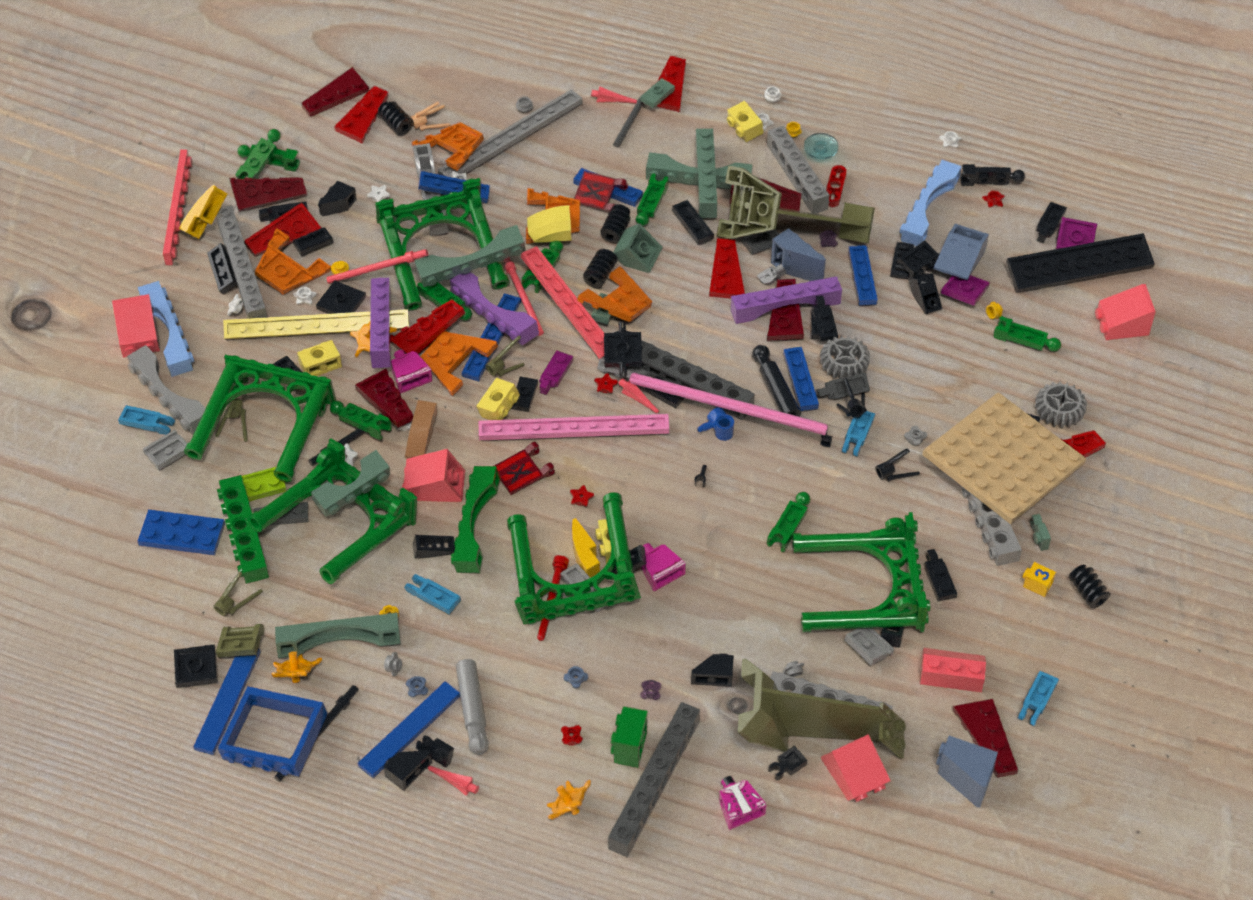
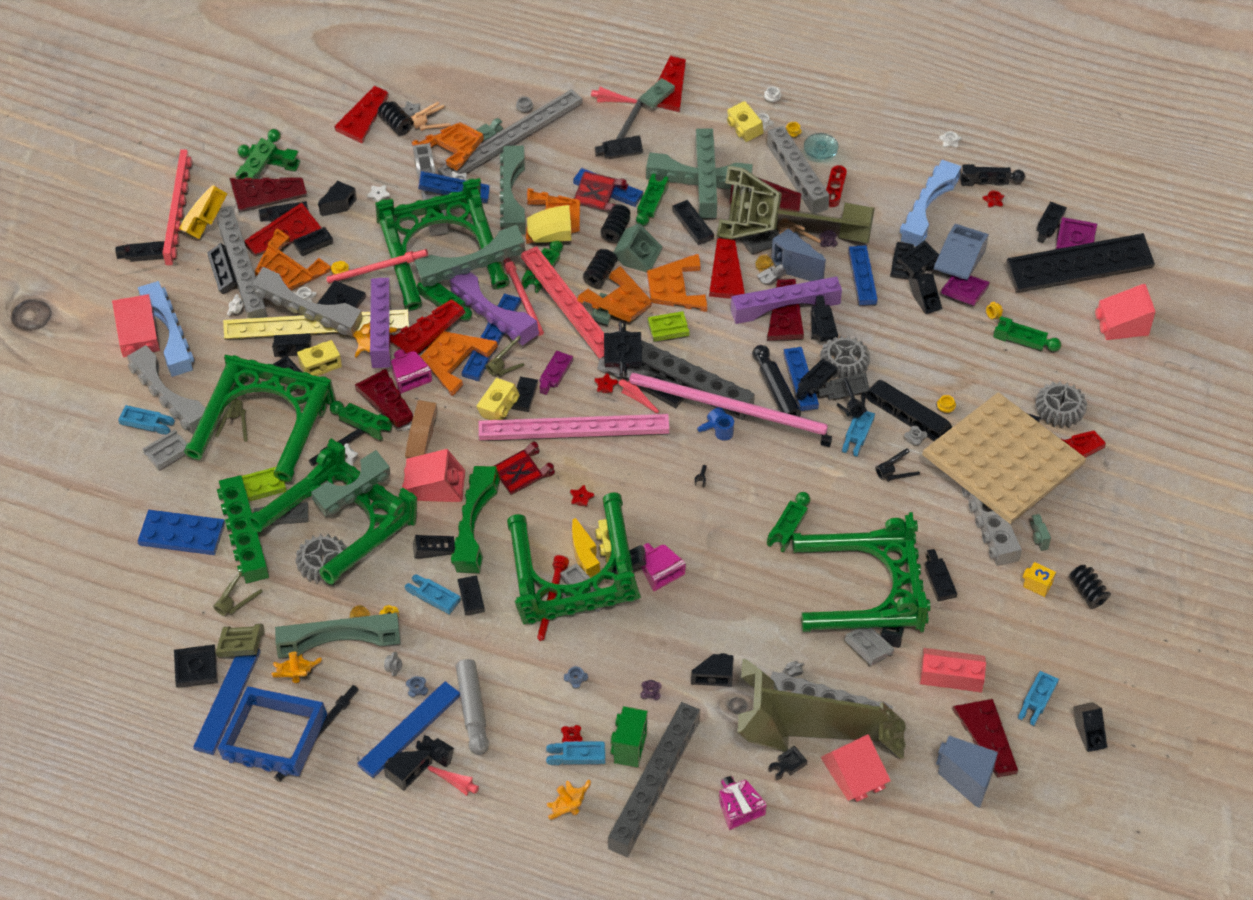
dark red wing [301,67,369,117] -> none
none -> black hinge [115,241,165,262]
none -> light grey arch [252,267,362,336]
none -> black bracket [272,333,312,357]
none -> light grey gear [295,533,347,584]
none -> clear yellow plate [349,605,370,618]
none -> light grey plate [402,101,421,117]
none -> black plate [457,575,485,615]
none -> sand green plate [476,118,503,143]
none -> sand green arch [500,146,526,235]
none -> dark azure hinge [546,741,605,765]
none -> black hinge [594,135,643,159]
none -> orange wing [647,254,707,312]
none -> lime plate [648,311,690,342]
none -> clear yellow plate [755,255,773,272]
none -> light nougat plant [777,218,821,243]
none -> black hinge [796,358,838,401]
none -> black beam [865,380,952,441]
none -> yellow plate [937,395,956,413]
none -> black slope [1073,702,1108,752]

